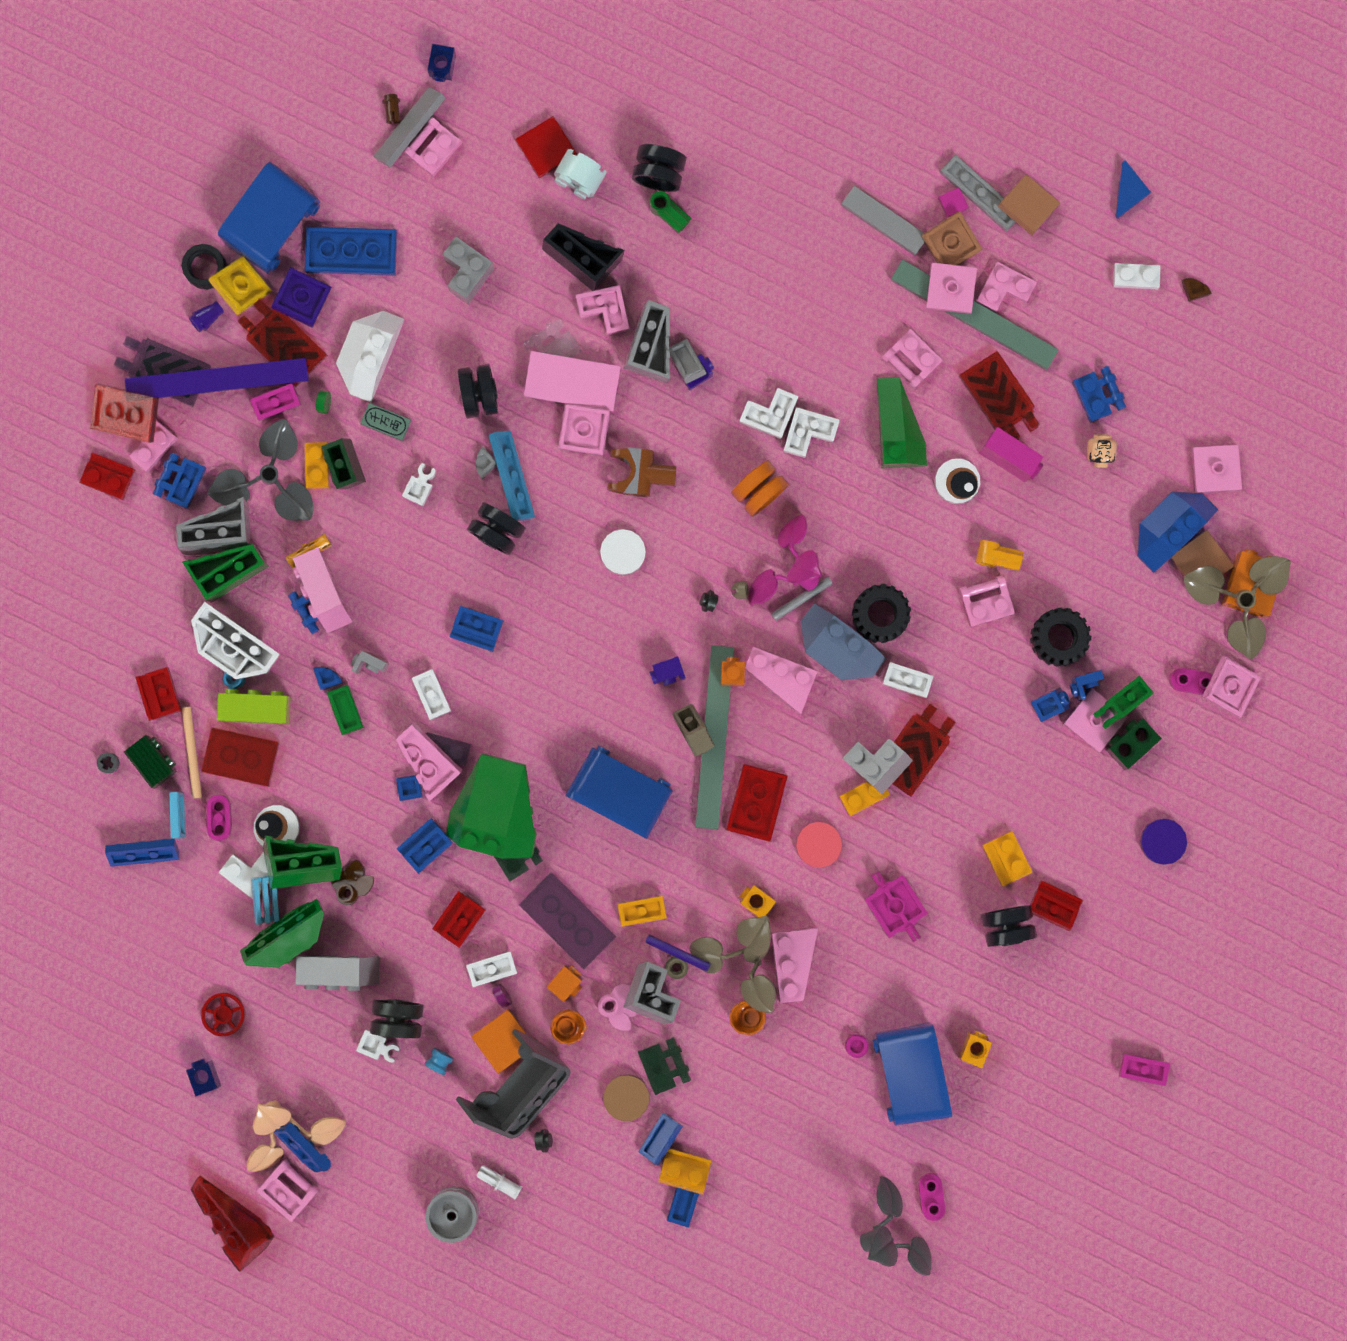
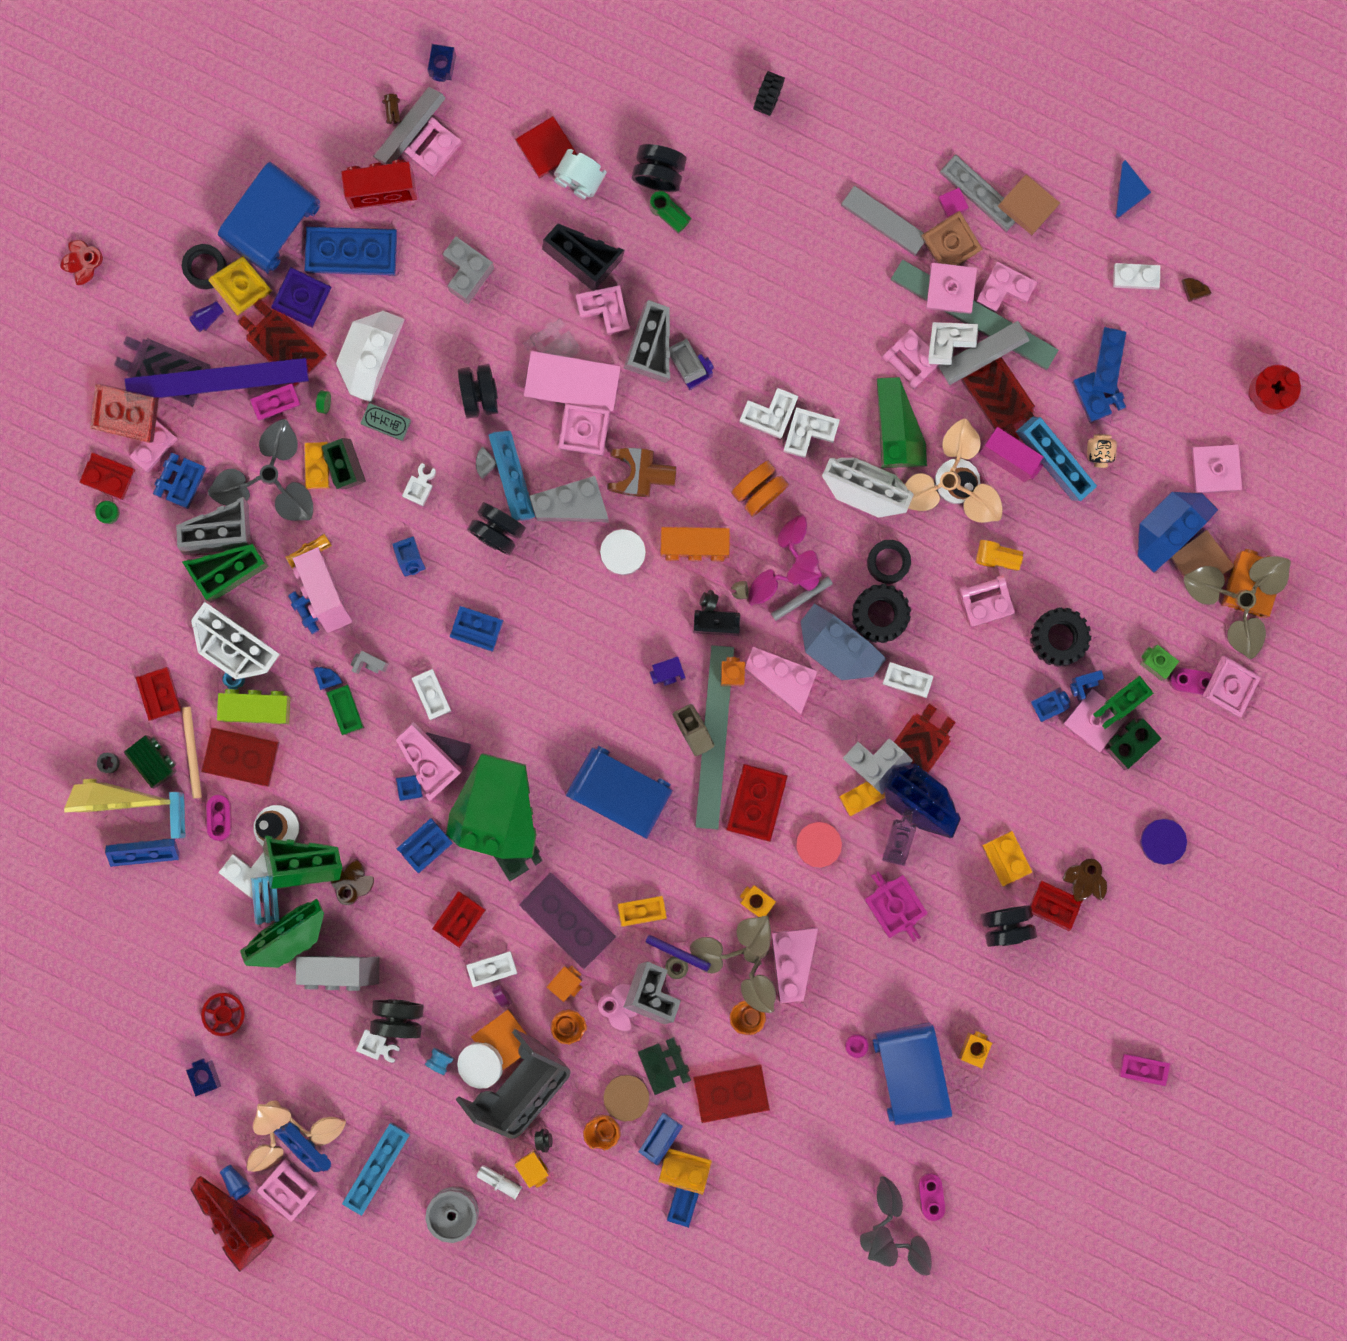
none -> red plate [60,240,103,285]
none -> light yellow wedge [64,779,170,813]
none -> green tile [95,501,120,524]
none -> blue cone [219,1164,251,1201]
none -> red brick [341,160,417,209]
none -> dark azure plate [342,1123,410,1216]
none -> blue bracket [392,536,426,577]
none -> white tile [457,1042,503,1089]
none -> light orange brick [514,1149,550,1188]
none -> light grey wedge [530,476,609,523]
none -> orange hair [583,1115,621,1151]
none -> orange brick [661,527,730,562]
none -> black hinge [693,610,740,636]
none -> clear red tile [693,1064,770,1123]
none -> black tyre [753,71,785,116]
none -> white wedge [822,458,914,518]
none -> black tyre [867,540,911,584]
none -> clear purple hinge [882,809,916,866]
none -> clear blue wedge [884,763,961,838]
none -> light nougat plant [905,419,1003,523]
none -> white plate [928,322,978,365]
none -> light grey tile [938,321,1030,385]
none -> dark azure brick [1016,417,1097,501]
none -> reddish brown plate [1063,859,1107,902]
none -> blue plate [1092,327,1126,395]
none -> bright green brick [1140,645,1179,681]
none -> red brick [1249,365,1301,415]

